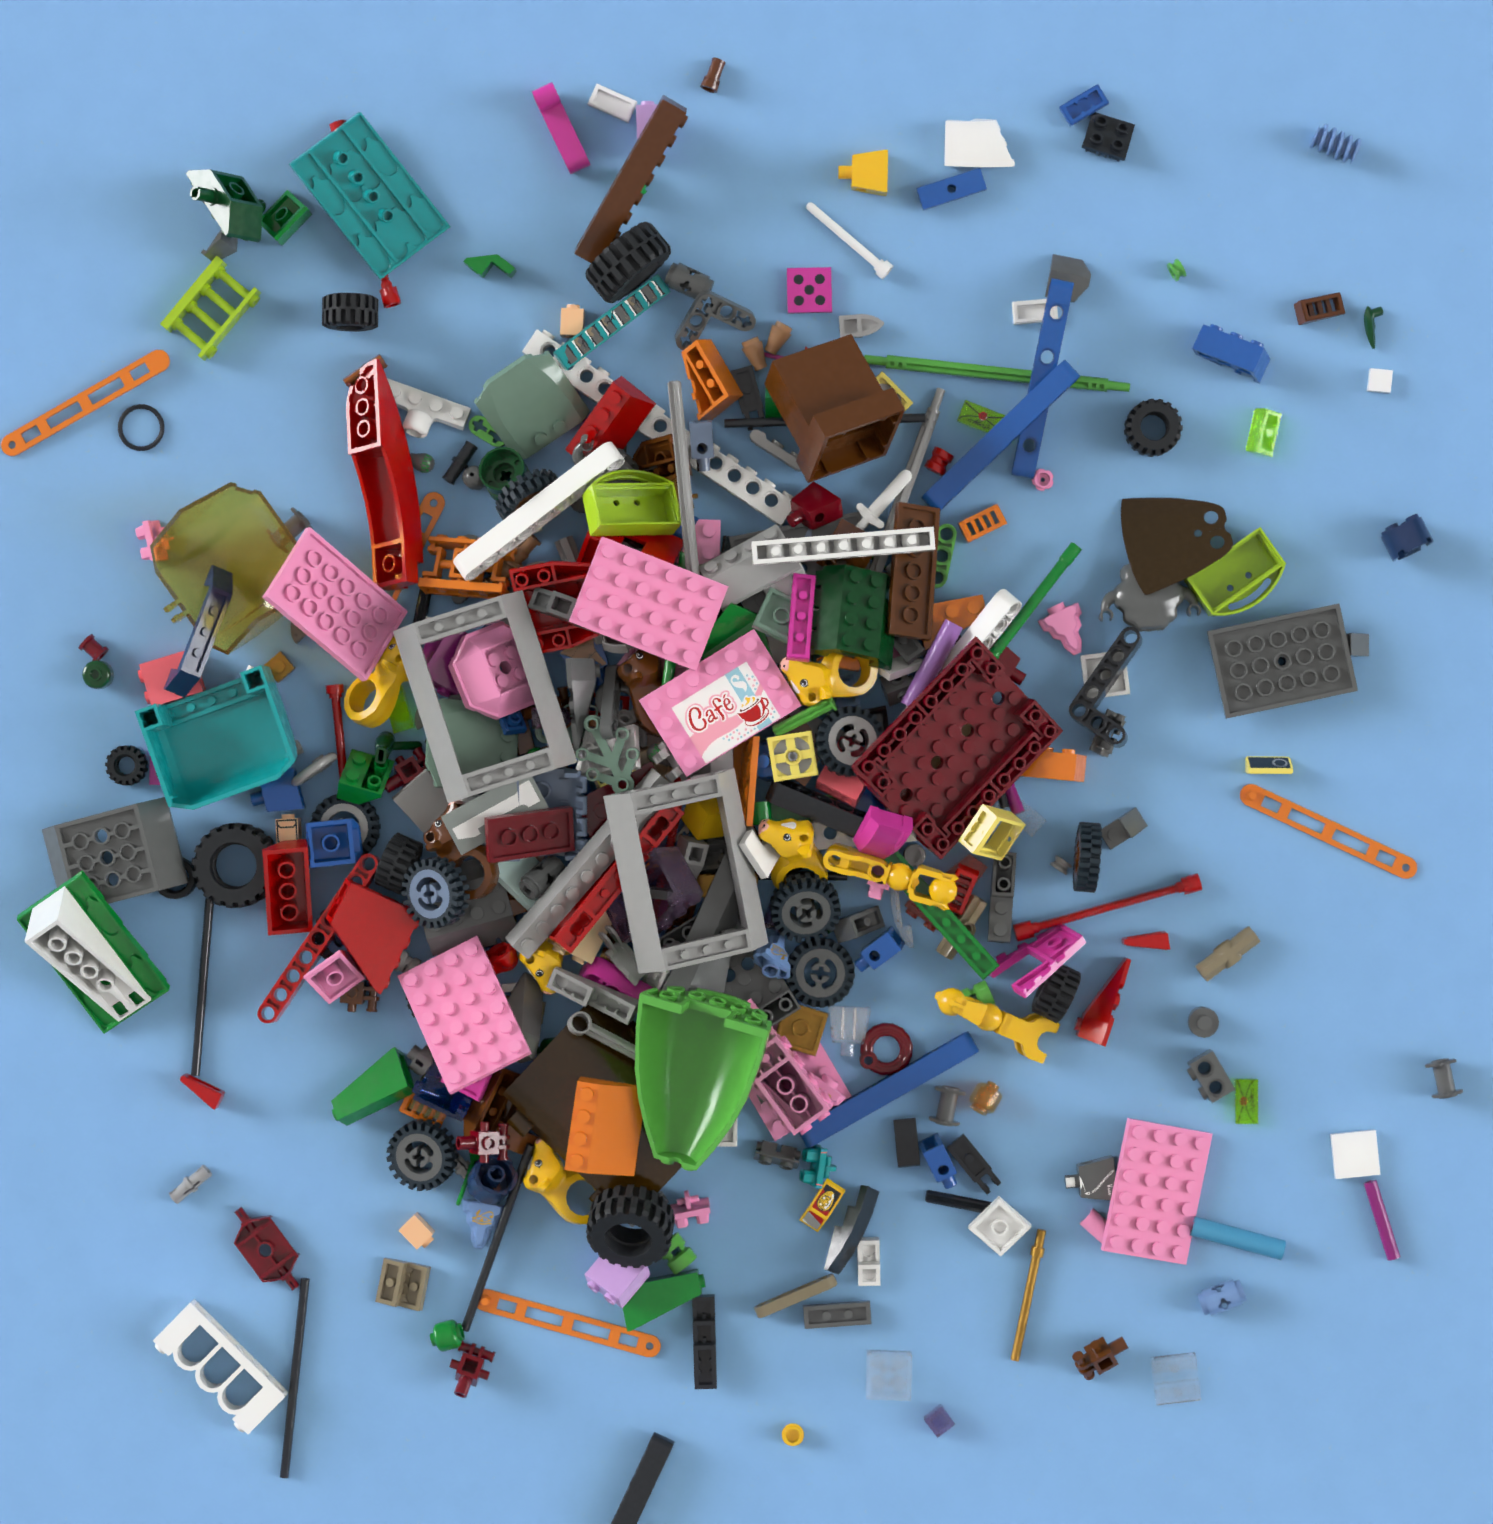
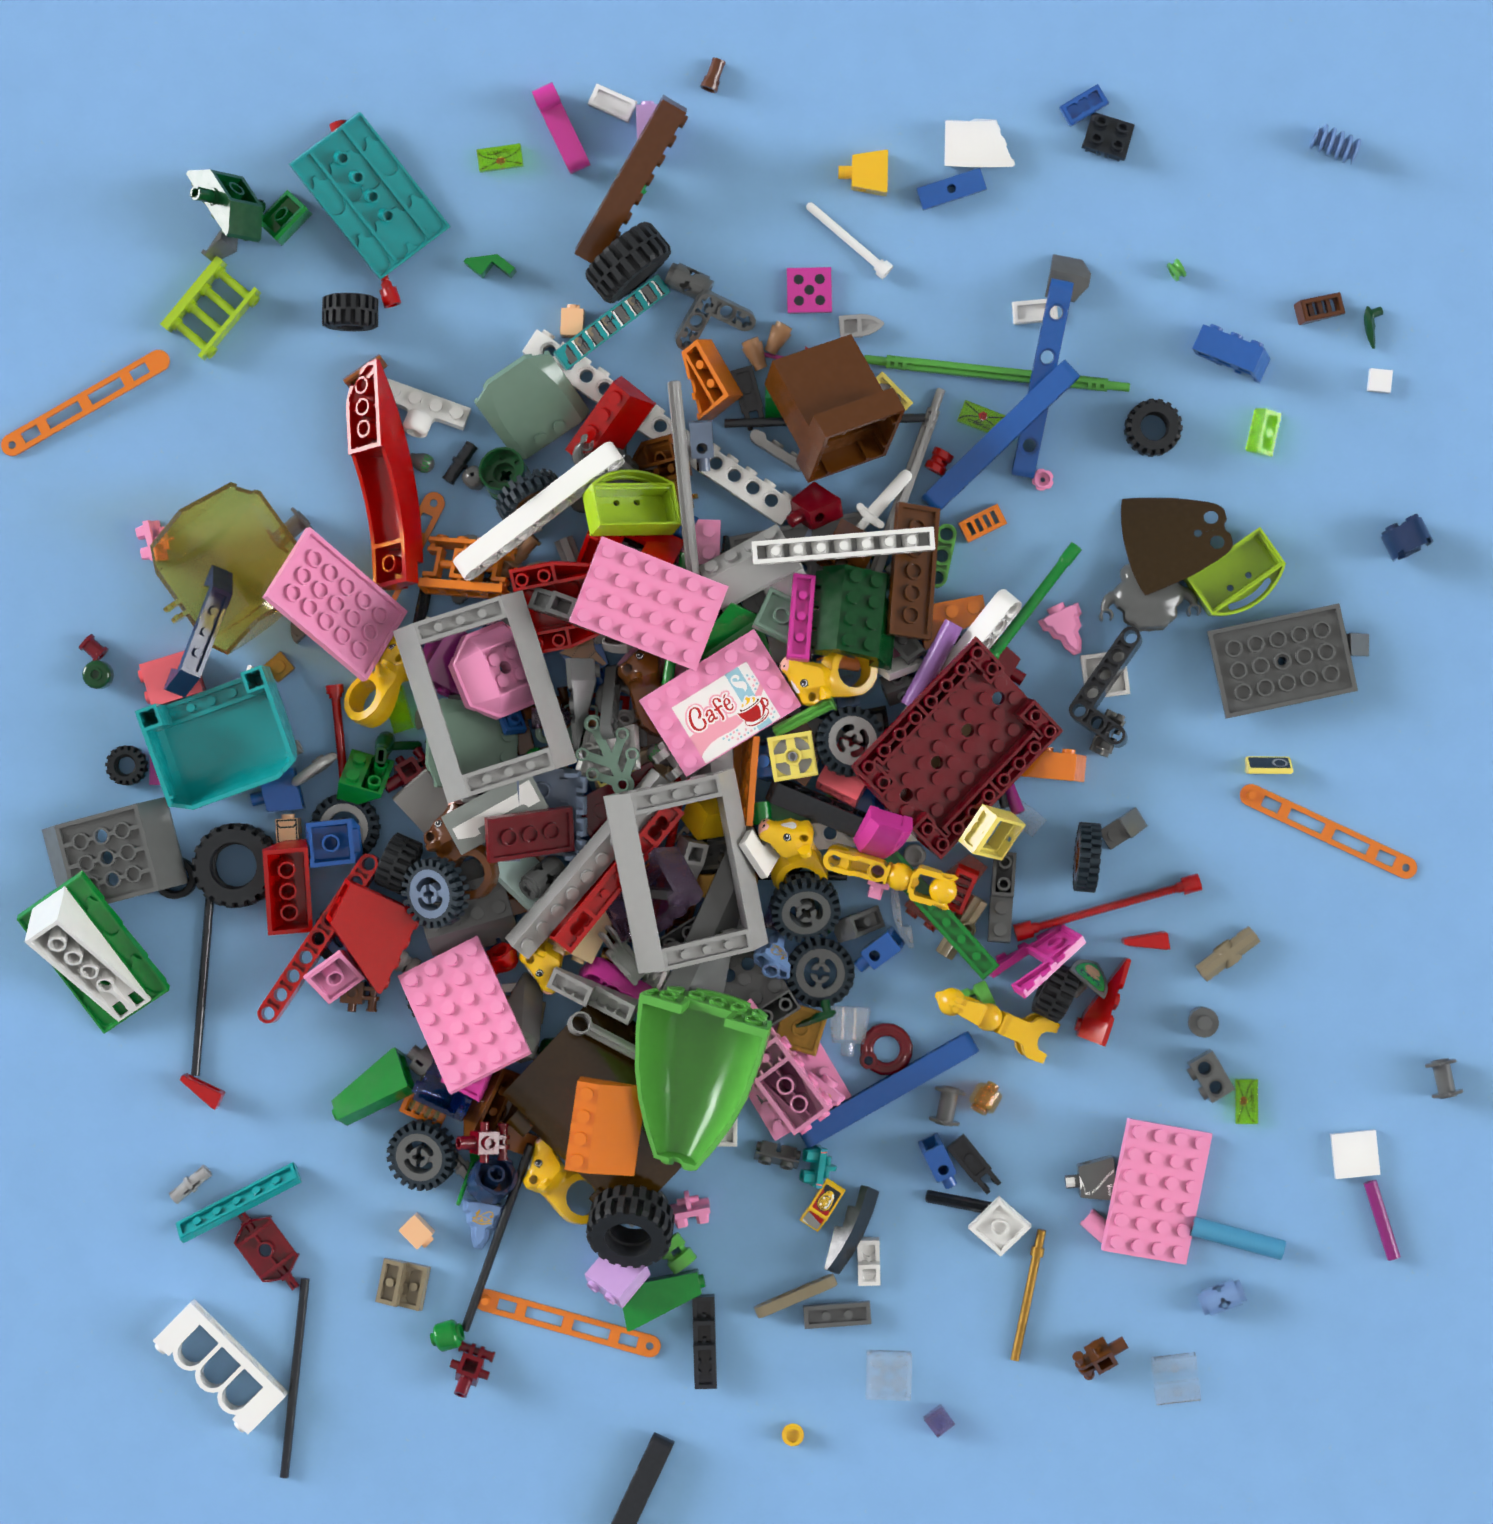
black tyre [118,404,164,451] -> none
bright green beam [469,415,505,448] -> none
black slope [893,1118,920,1168] -> none
light grey bush [1050,855,1072,875] -> none
none -> teal tile [175,1162,302,1243]
none -> clear neon green tile [476,143,524,173]
none -> dark green bar [795,999,836,1028]
none -> shield [1069,959,1108,999]

